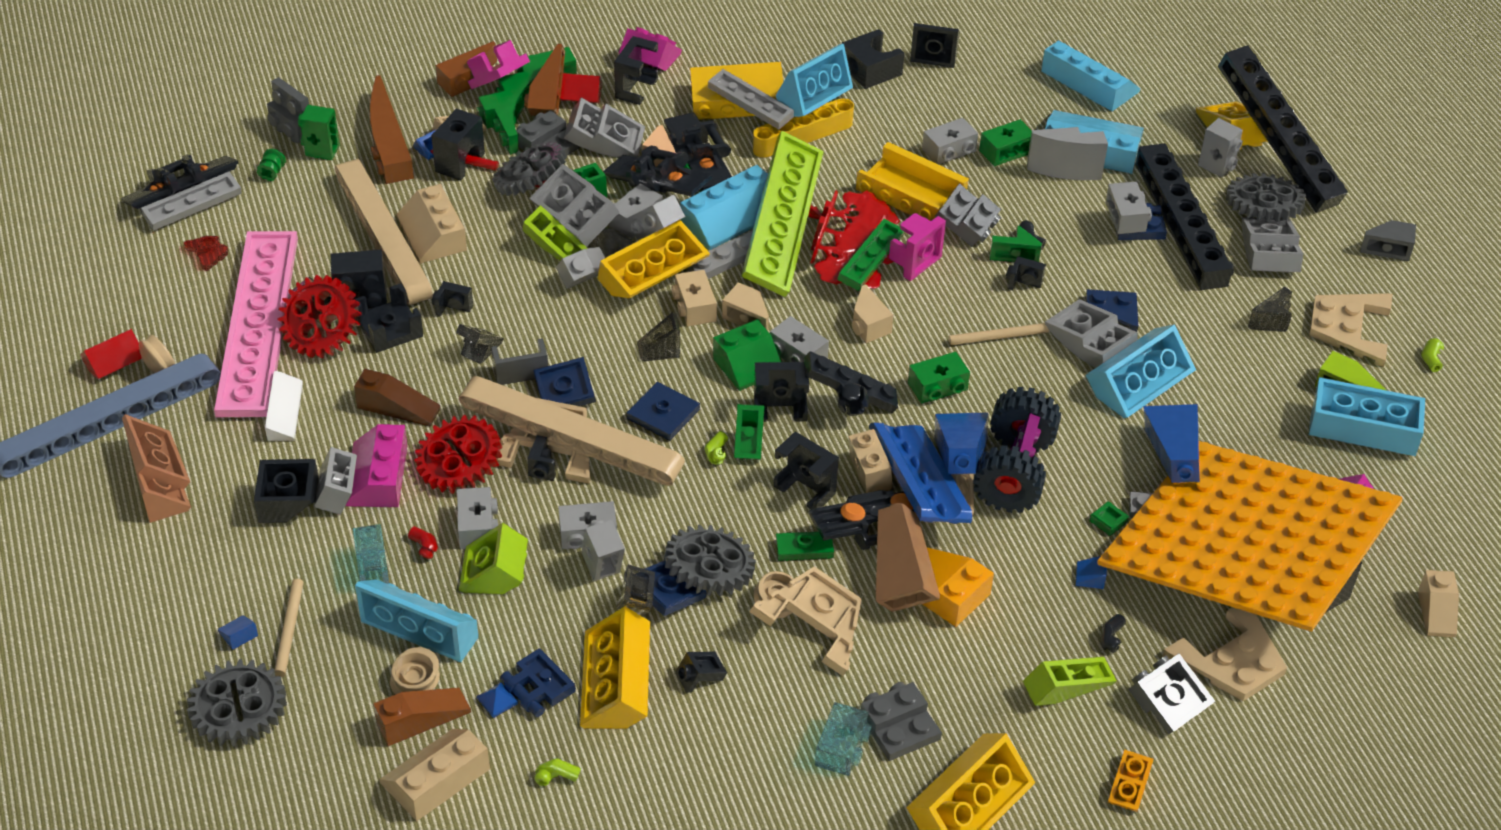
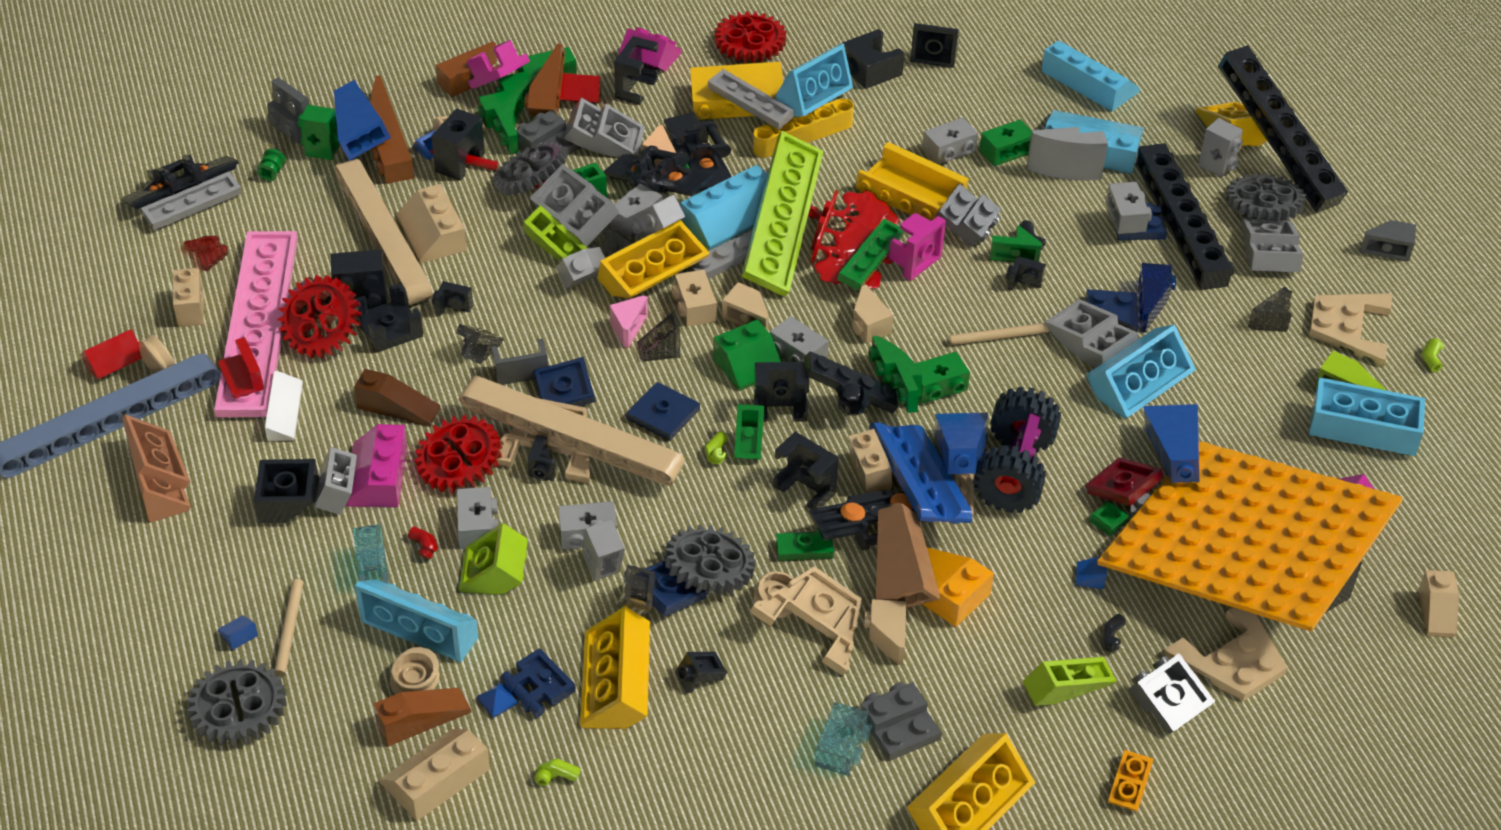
none -> tan brick [173,268,204,327]
none -> red panel [218,337,264,398]
none -> blue slope [334,80,391,161]
none -> bright pink slope [610,296,648,348]
none -> red gear [714,11,786,63]
none -> tan slope [864,599,906,665]
none -> green slope [868,336,922,413]
none -> dark red plate [1086,457,1164,506]
none -> clear blue slope [1138,263,1176,333]

